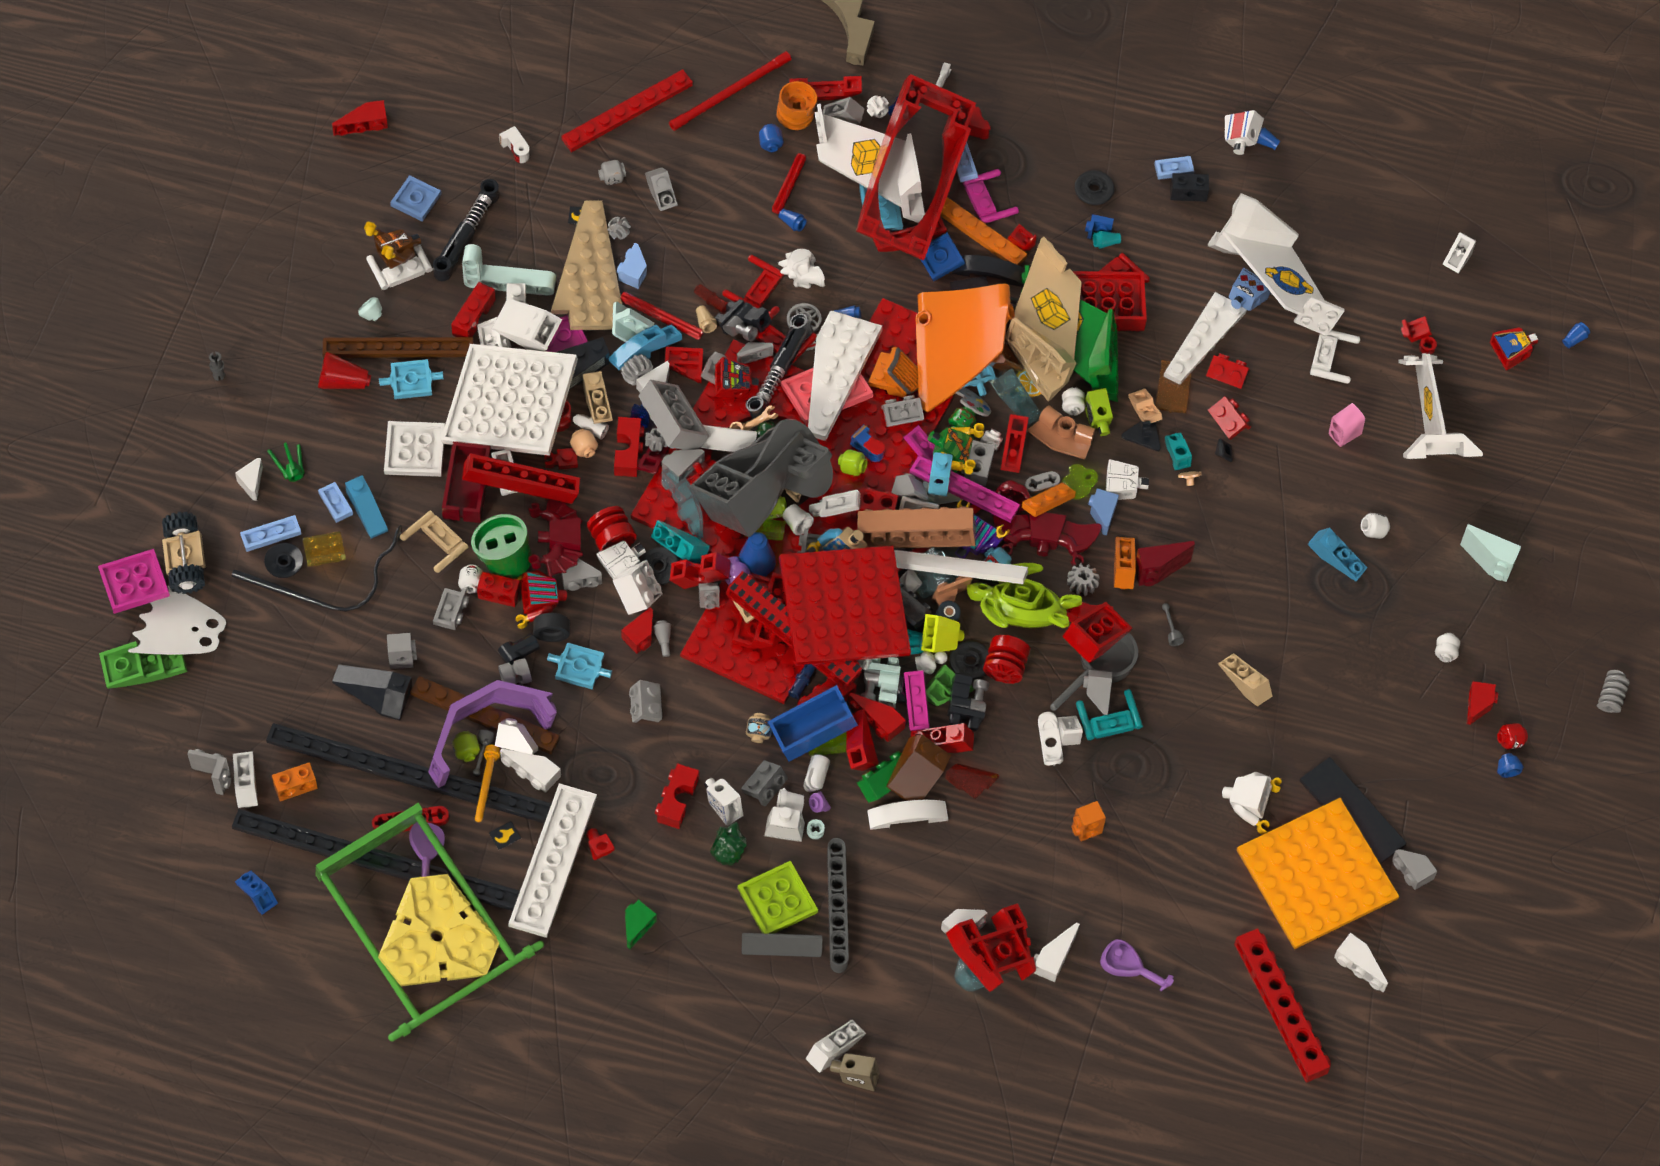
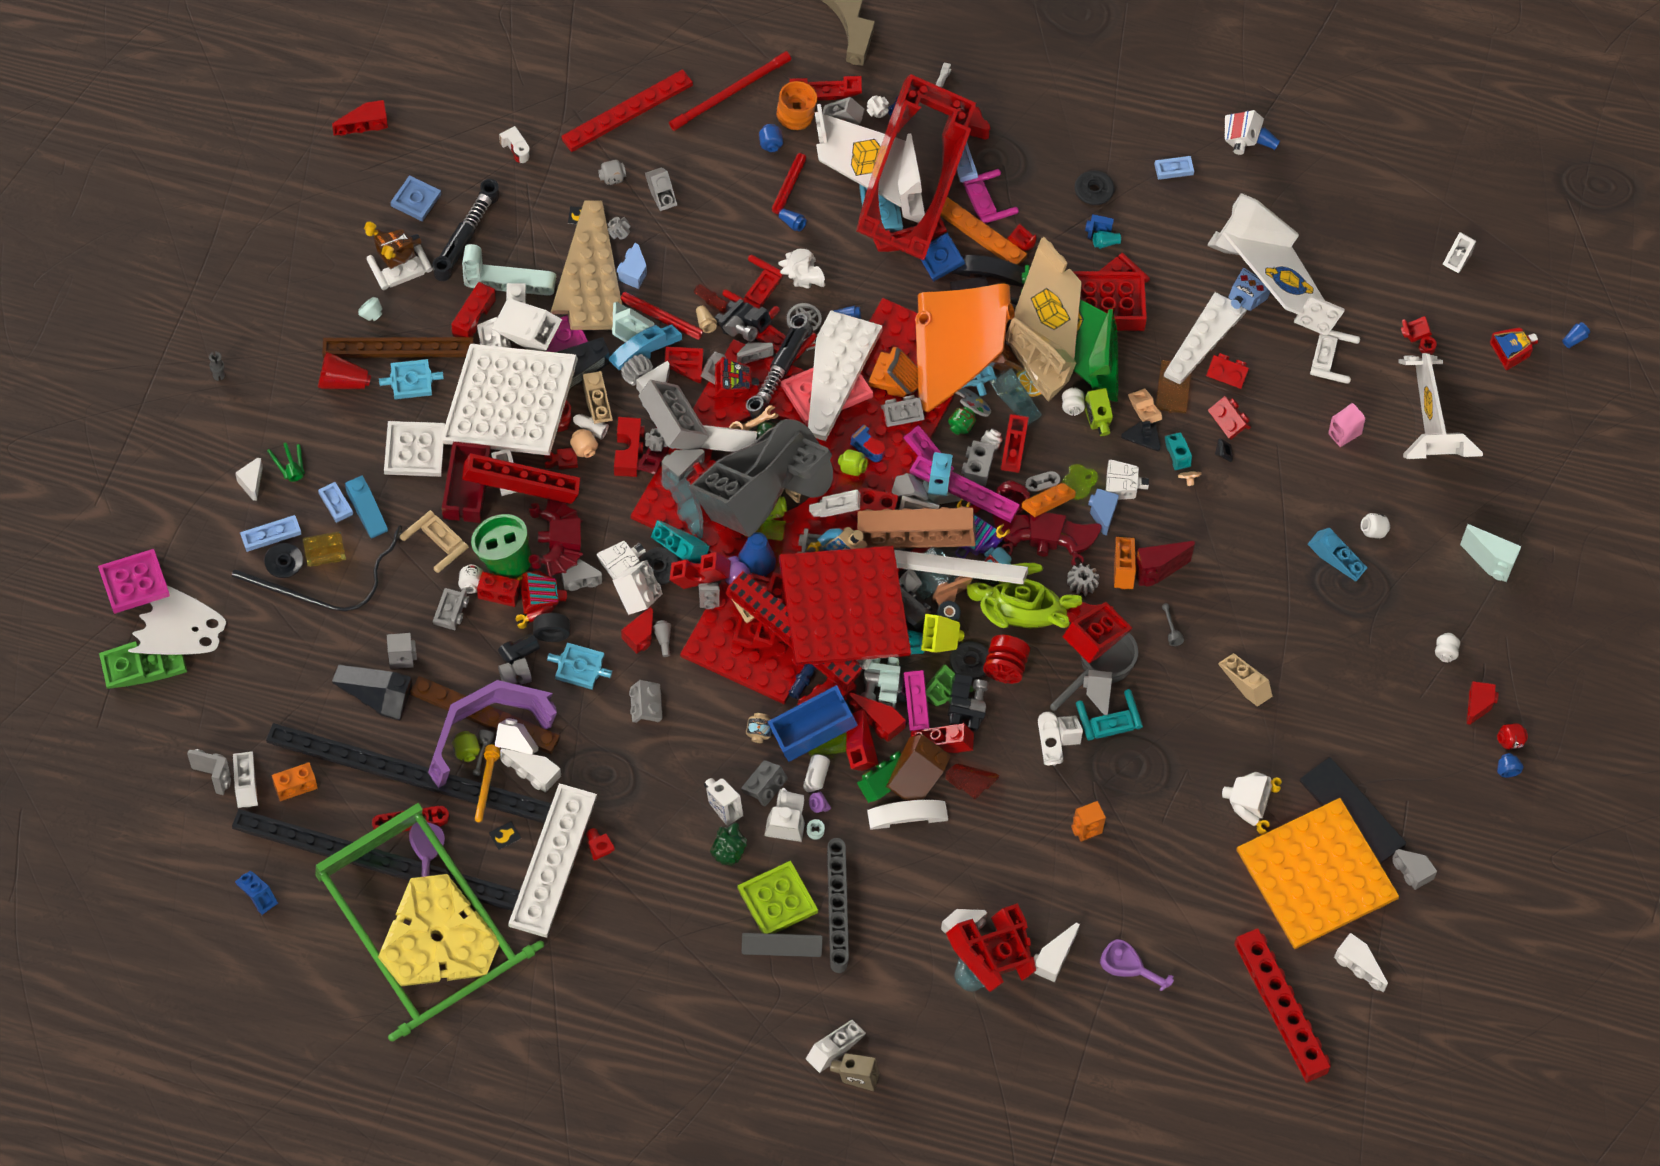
plate [162,512,206,594] -> none
red wheel [587,506,637,552] -> none
green slope [625,899,657,949] -> none
clear blue tile [630,404,651,428] -> none
red arch [655,763,699,829] -> none
white piece [782,504,814,535] -> none
white animal [915,651,947,674] -> none
torso [928,423,984,475] -> none
nougat panel [1027,405,1096,459] -> none
black brick [1170,173,1209,202] -> none
light grey piece [1597,670,1630,713] -> none

